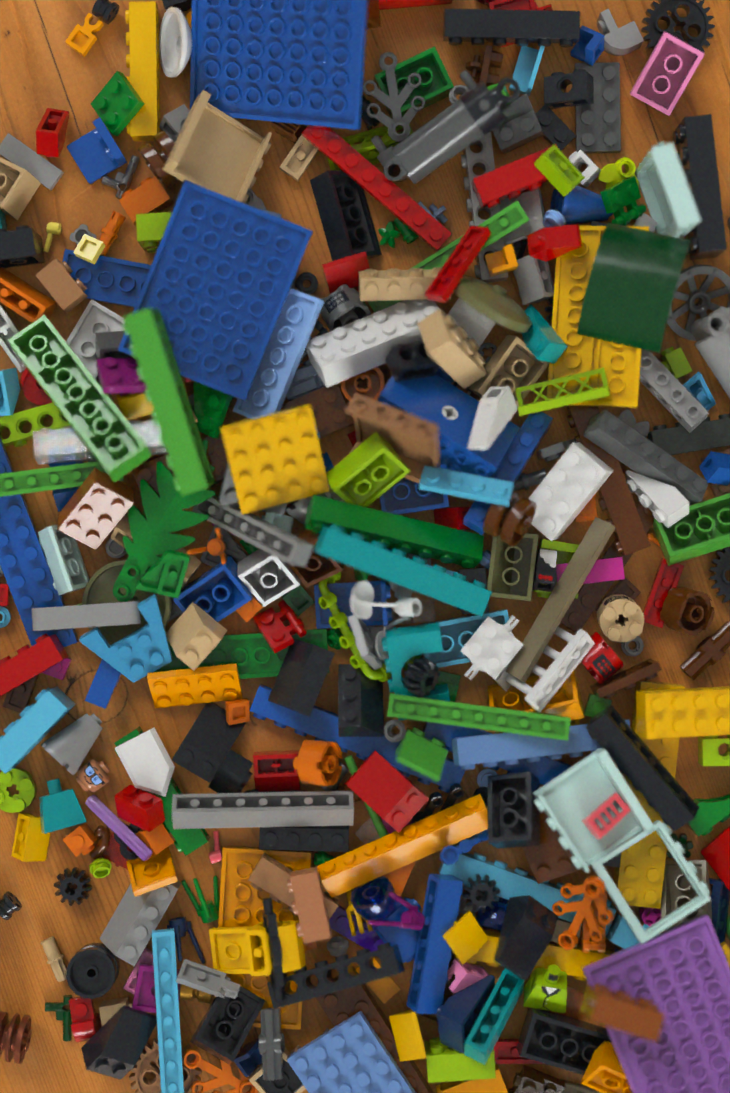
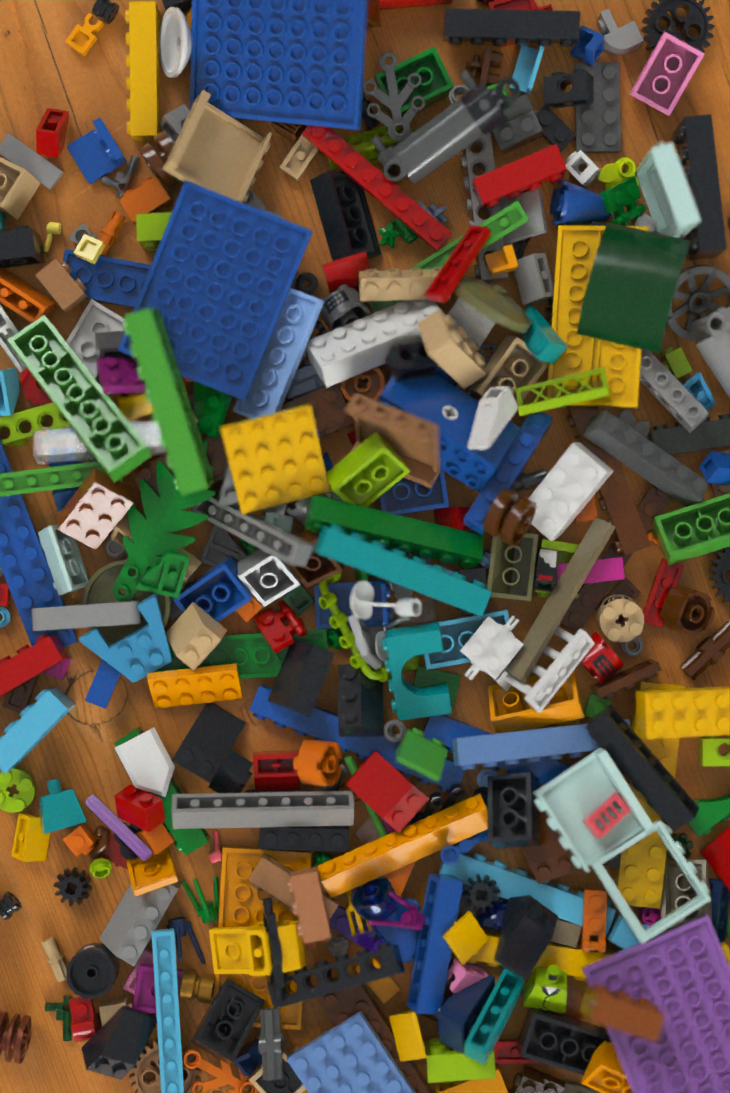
light grey cone [41,713,103,775] -> none
nougat head [76,759,110,792] -> none
green plate [91,71,145,136] -> none
light grey hinge [176,959,240,999] -> none
orange plant [187,528,227,564] -> none
orange plate [225,698,250,725] -> none
bright green plate [387,693,571,741] -> none
black gear [402,657,441,698] -> none
medium azure plate [419,465,514,506] -> none
red slope [527,224,582,262] -> none
lime slope [534,144,585,196] -> none
dark grey wing [536,439,576,463] -> none
light blue plate [543,210,565,227] -> none
orange plant [552,876,614,950] -> none
white slope [625,470,689,528] -> none

